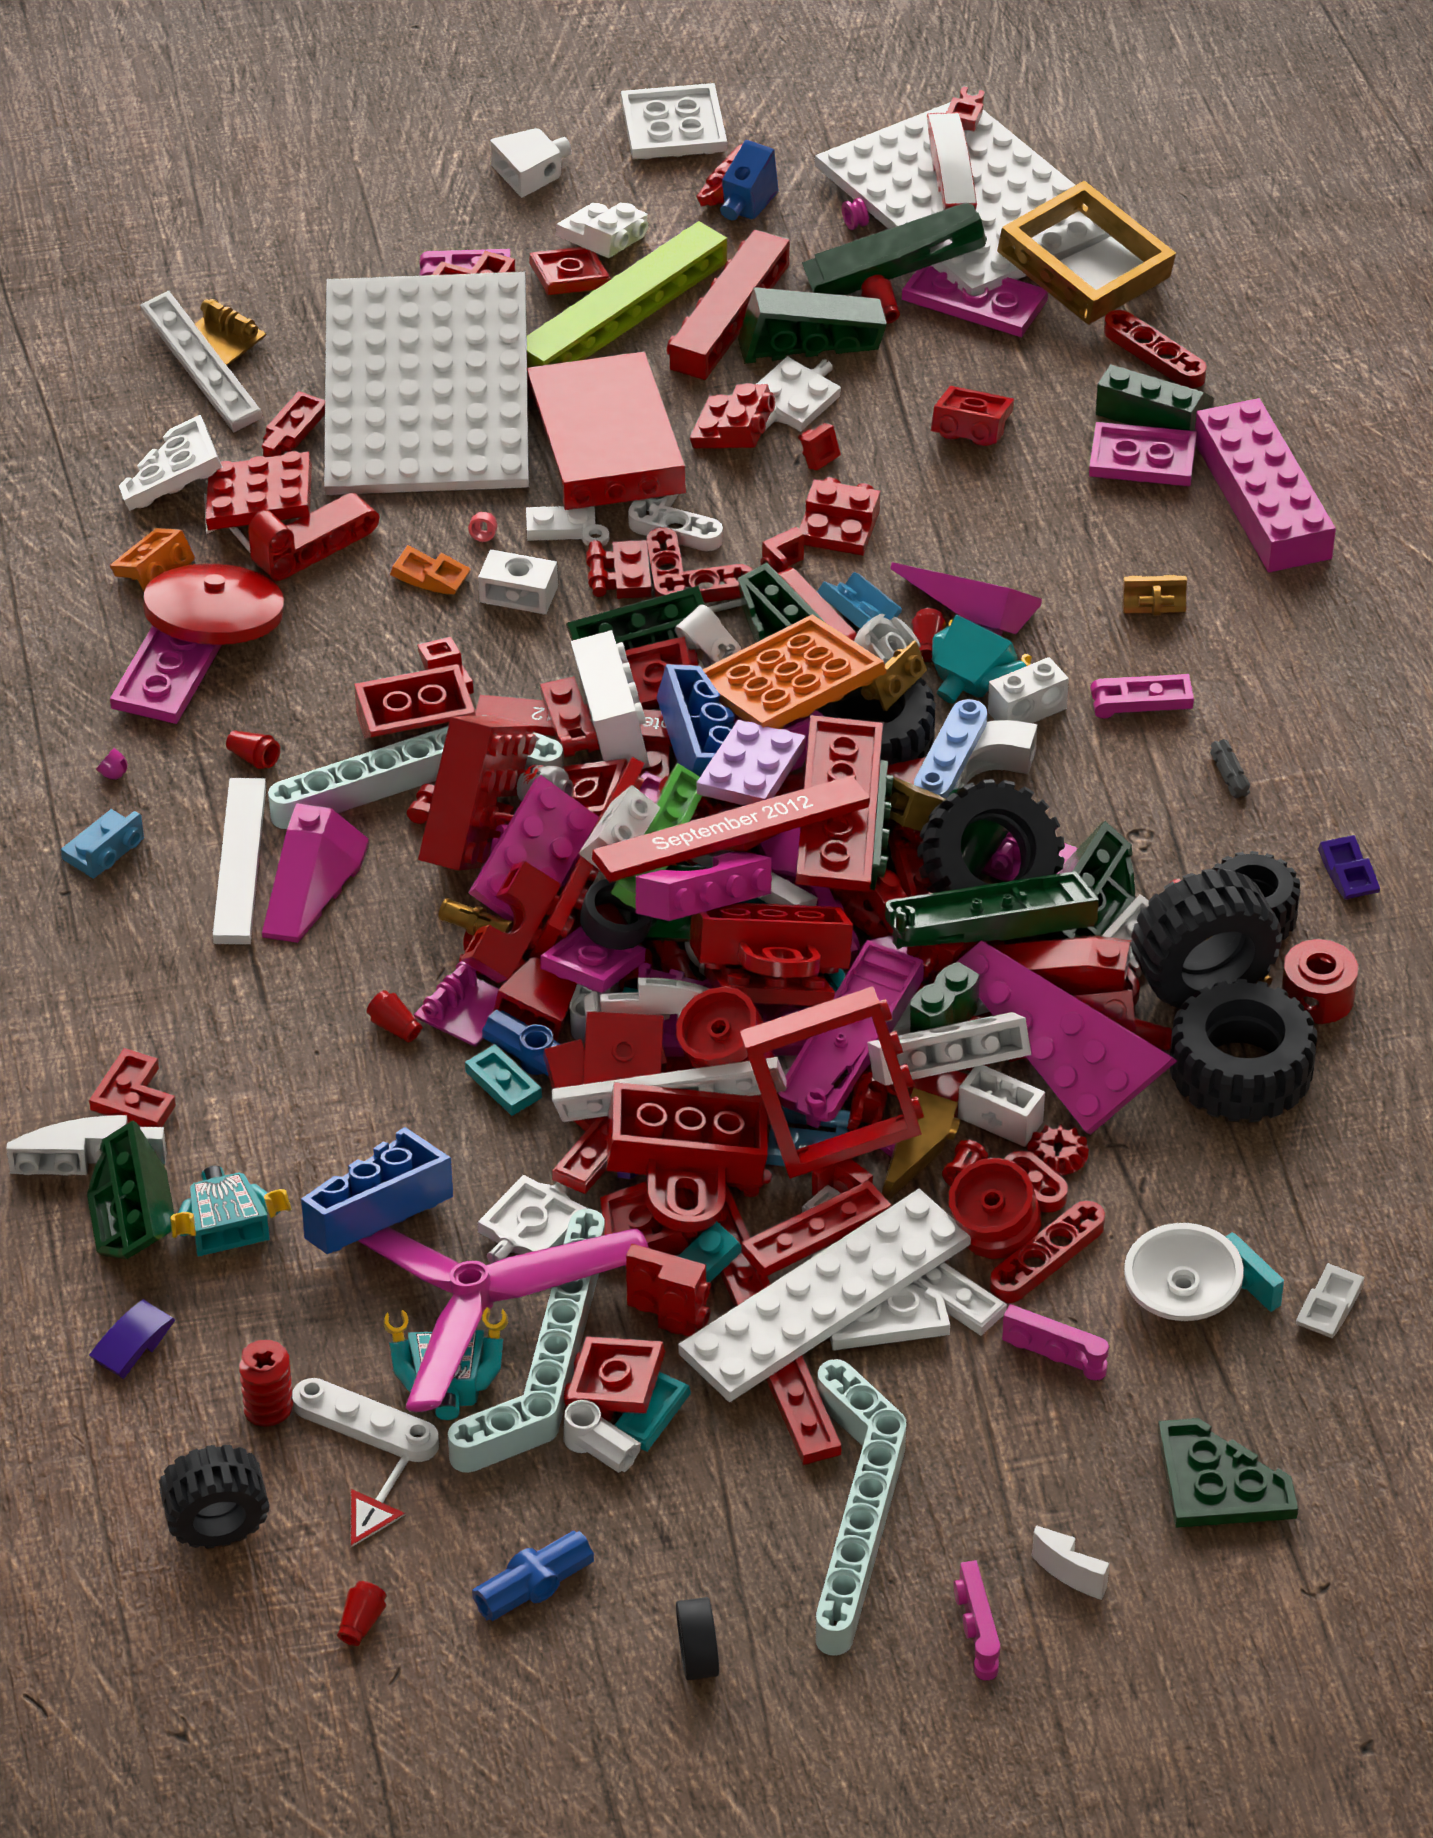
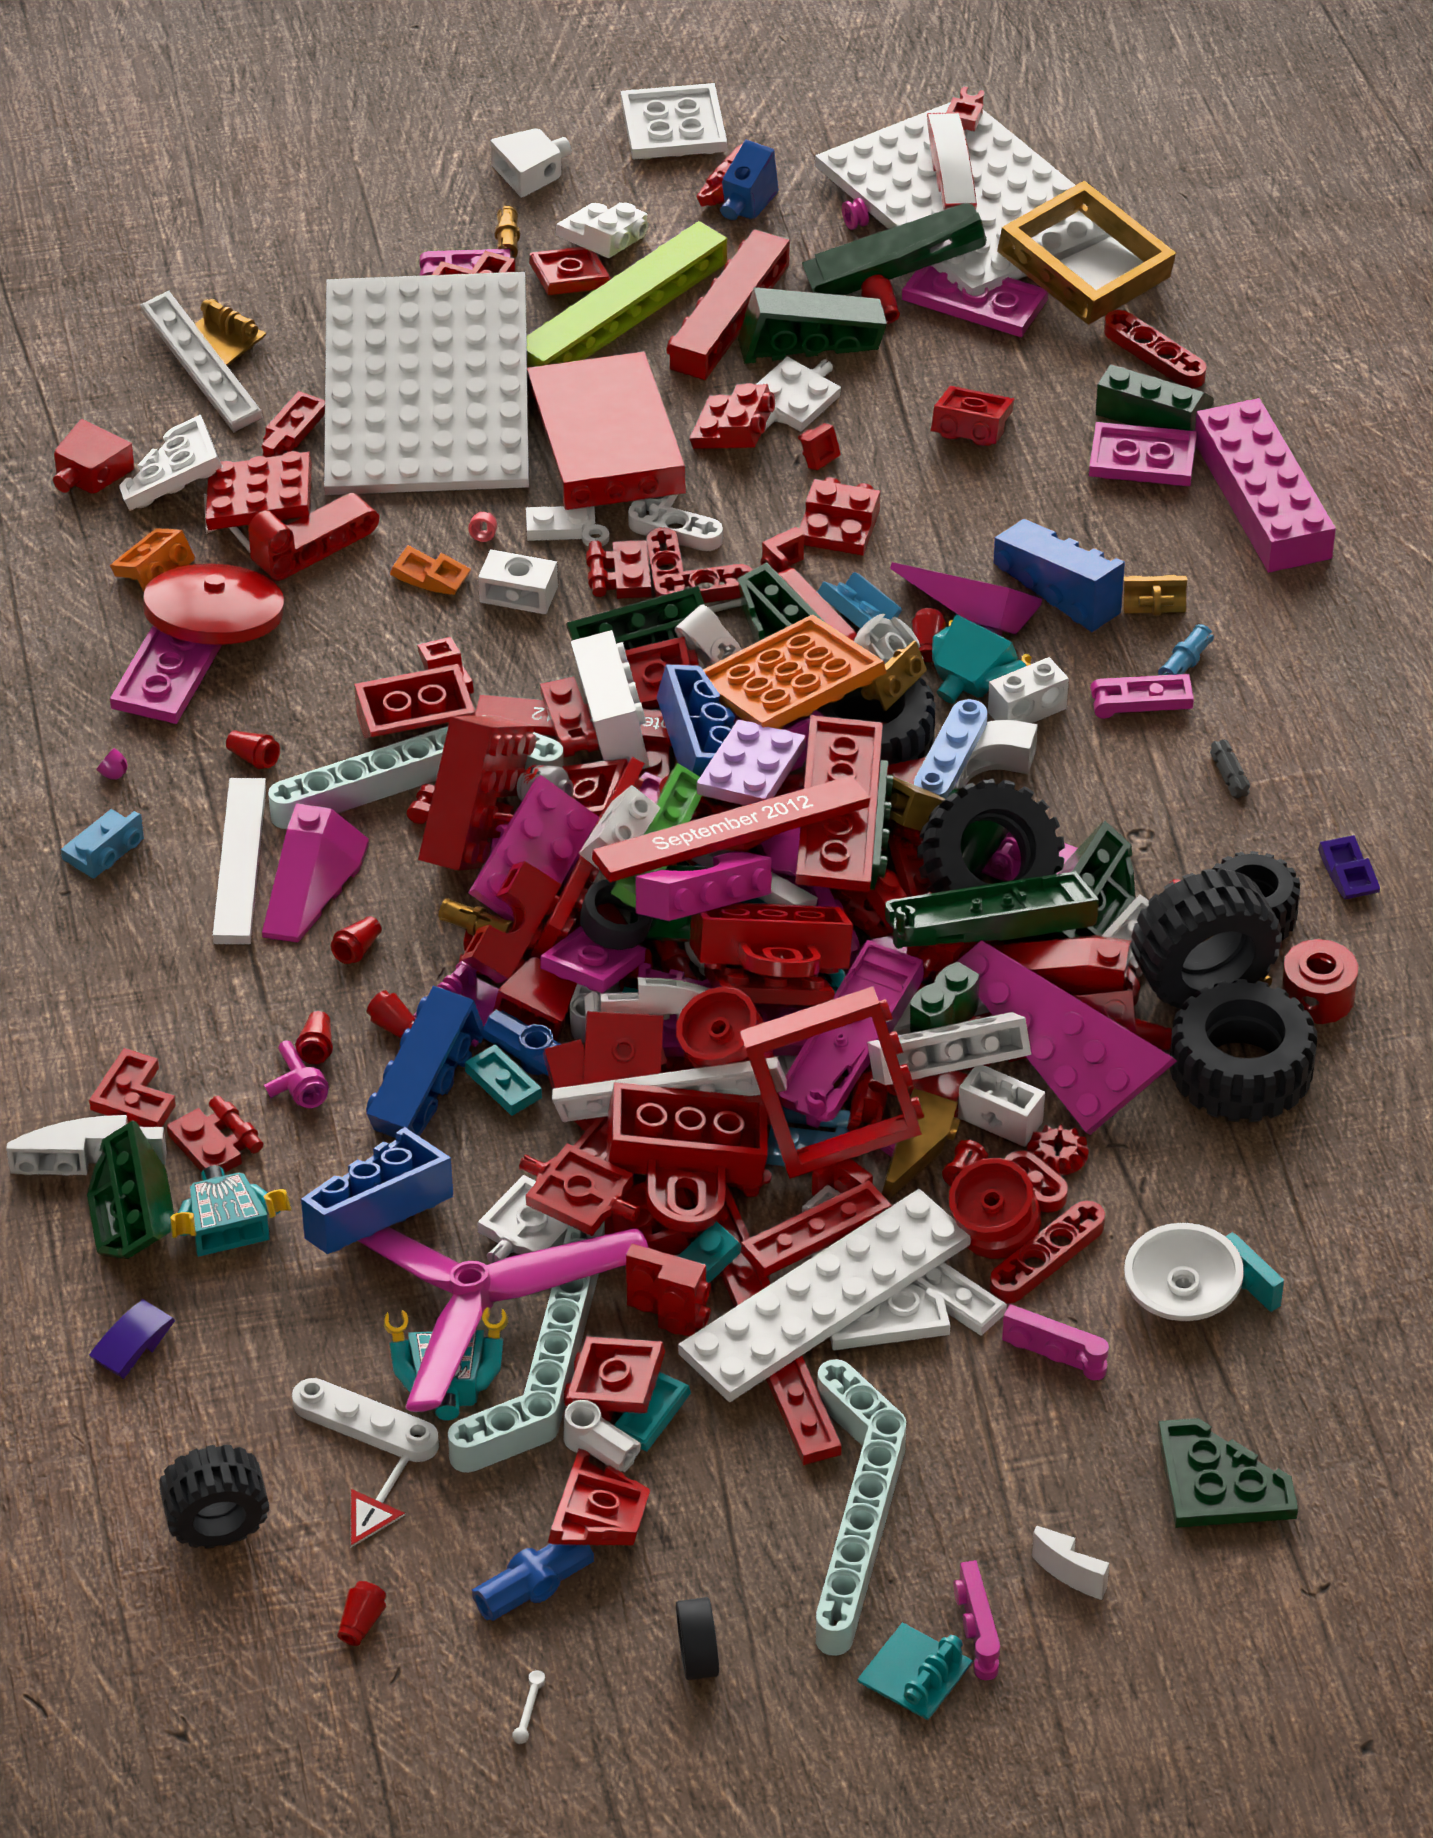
red piece [239,1340,294,1427] -> none
white slope [1296,1263,1364,1338] -> none
none -> red torso [53,419,134,494]
none -> red plate [167,1096,264,1173]
none -> dark pink piece [264,1041,329,1108]
none -> red cone [295,1011,333,1064]
none -> red cone [330,916,382,964]
none -> blue wedge [366,985,484,1138]
none -> pearl gold pin [495,206,520,258]
none -> white hinge [512,1670,545,1744]
none -> red plate [519,1143,641,1236]
none -> red wing [547,1448,650,1545]
none -> teal hinge [857,1622,973,1720]
none -> blue wedge [993,519,1125,632]
none -> dark azure pin [1158,624,1214,675]

